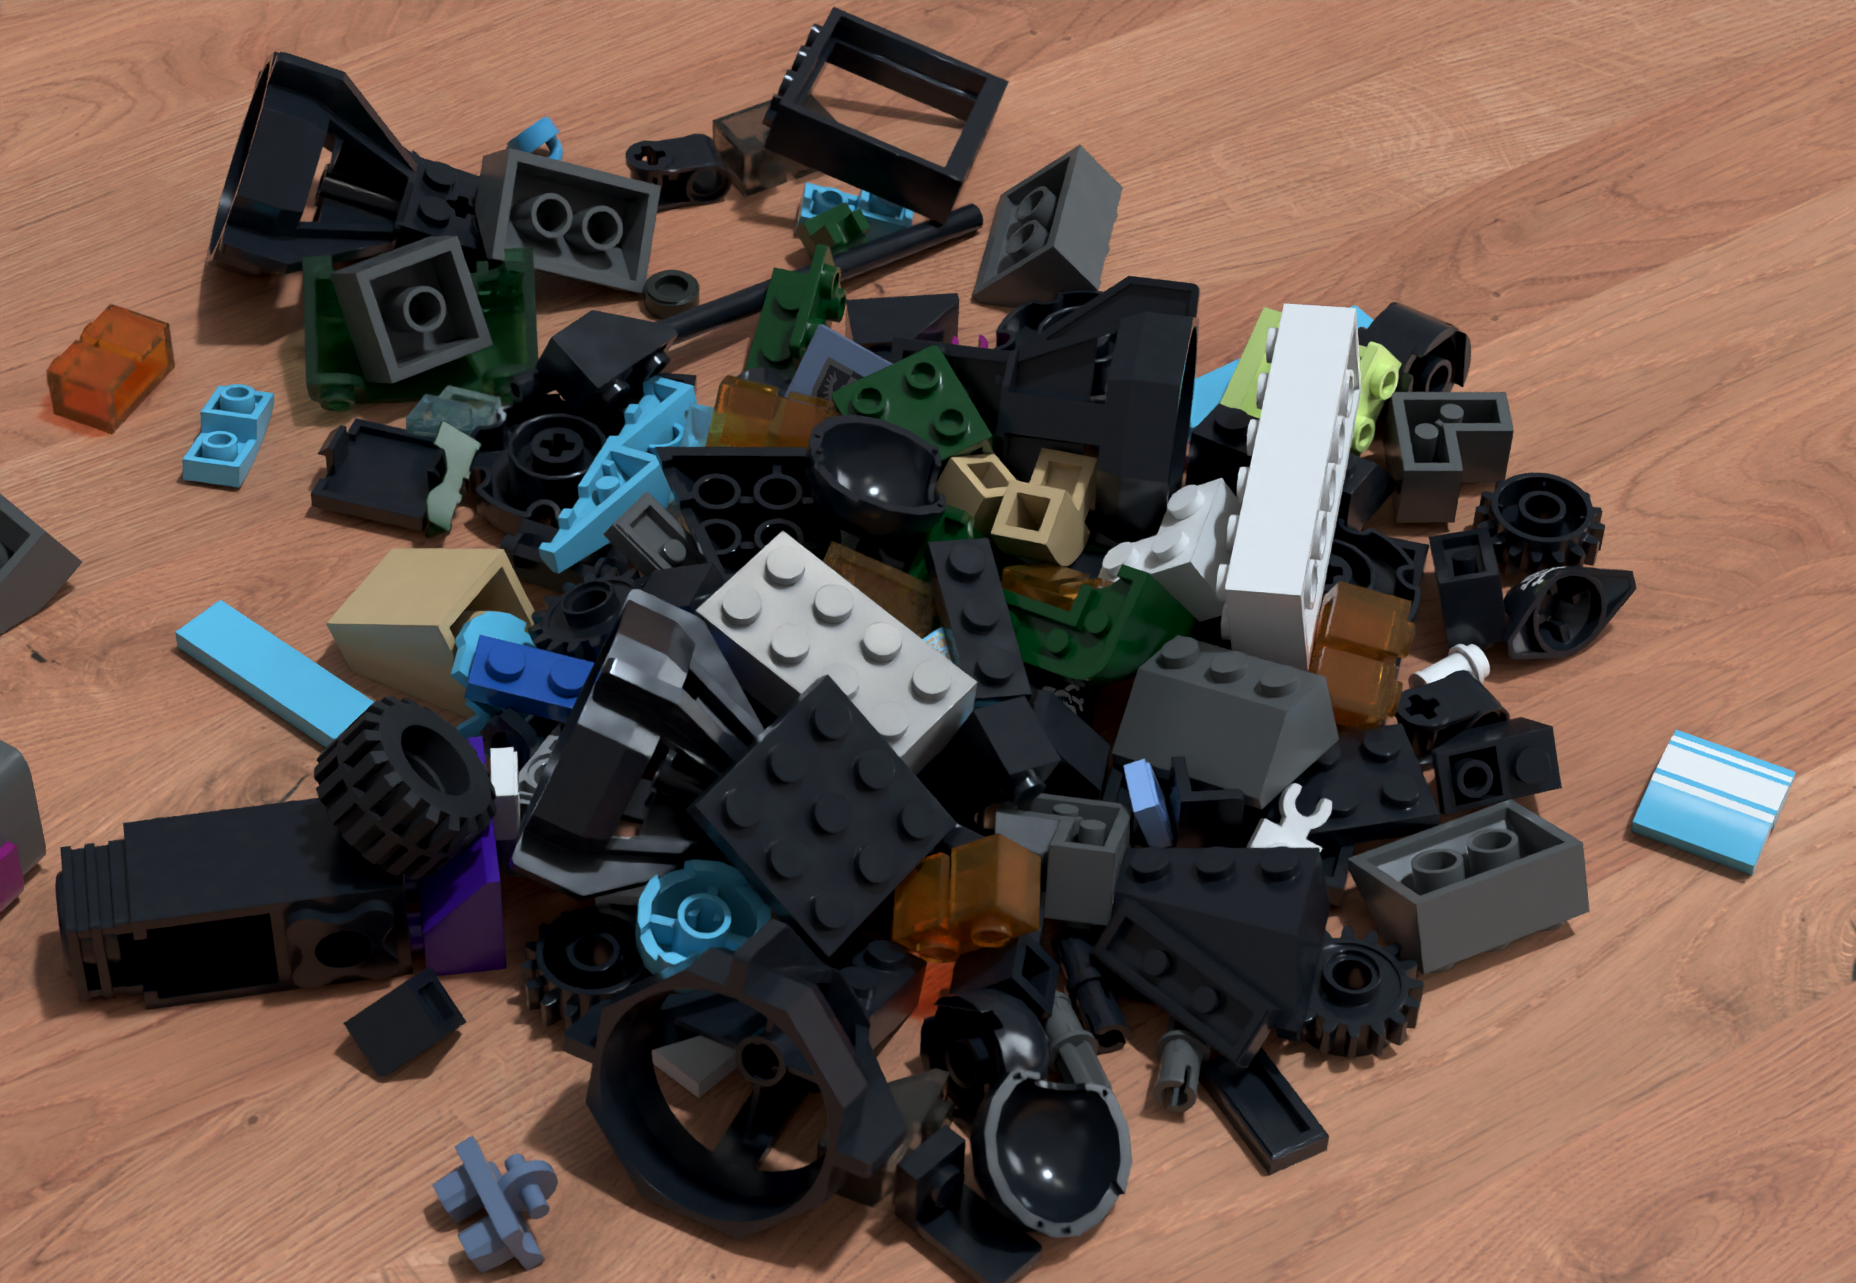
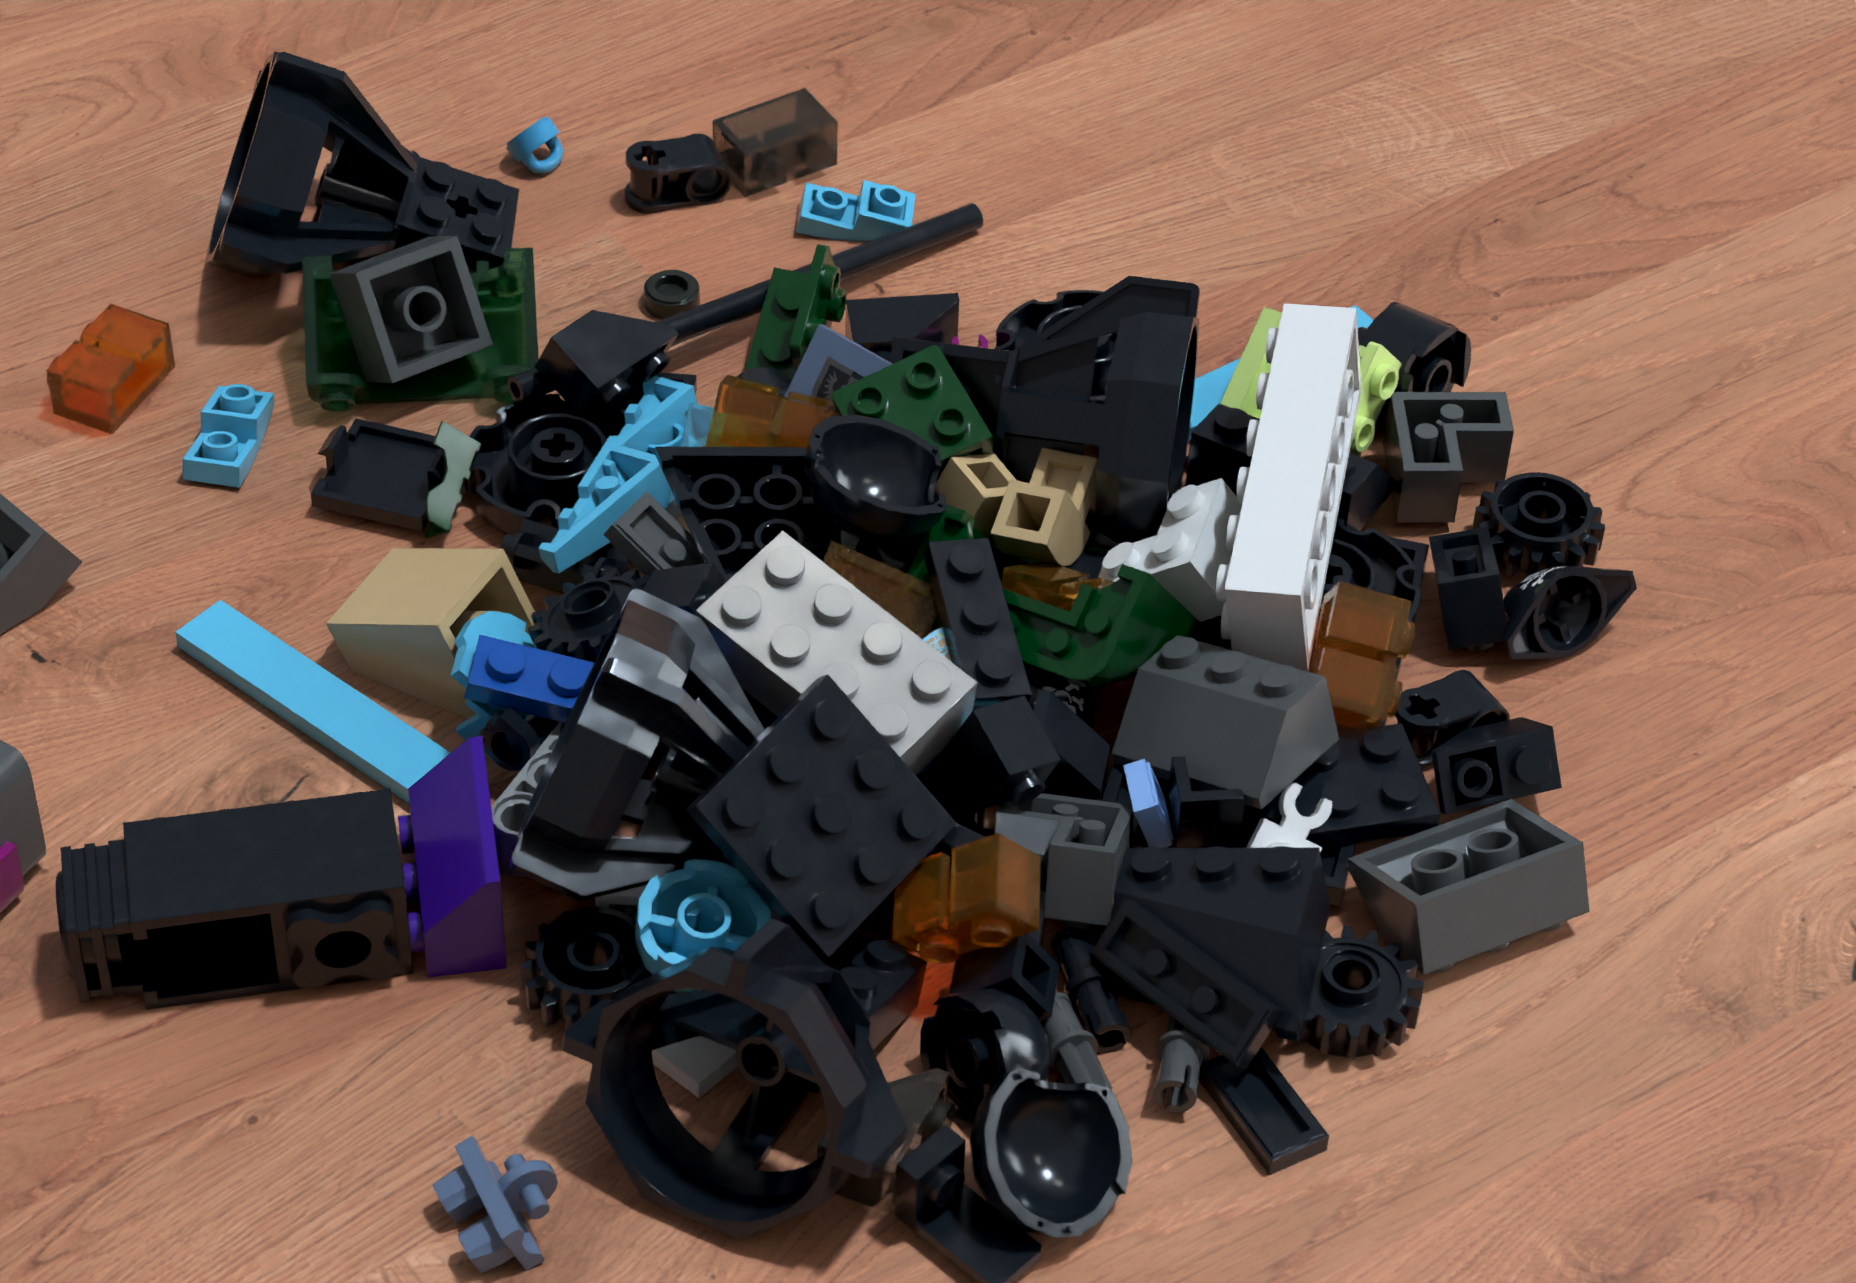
black tyre [314,696,497,880] -> none
black panel [343,967,466,1077] -> none
clear light blue slope [406,385,501,438] -> none
dark grey slope [475,148,661,295] -> none
white tile [490,747,520,840] -> none
black window [762,7,1009,225] -> none
dark green tile [795,202,871,260] -> none
dark grey slope [972,145,1123,308] -> none
white pin [1408,644,1490,689] -> none
medium azure slope [1632,730,1796,876] -> none

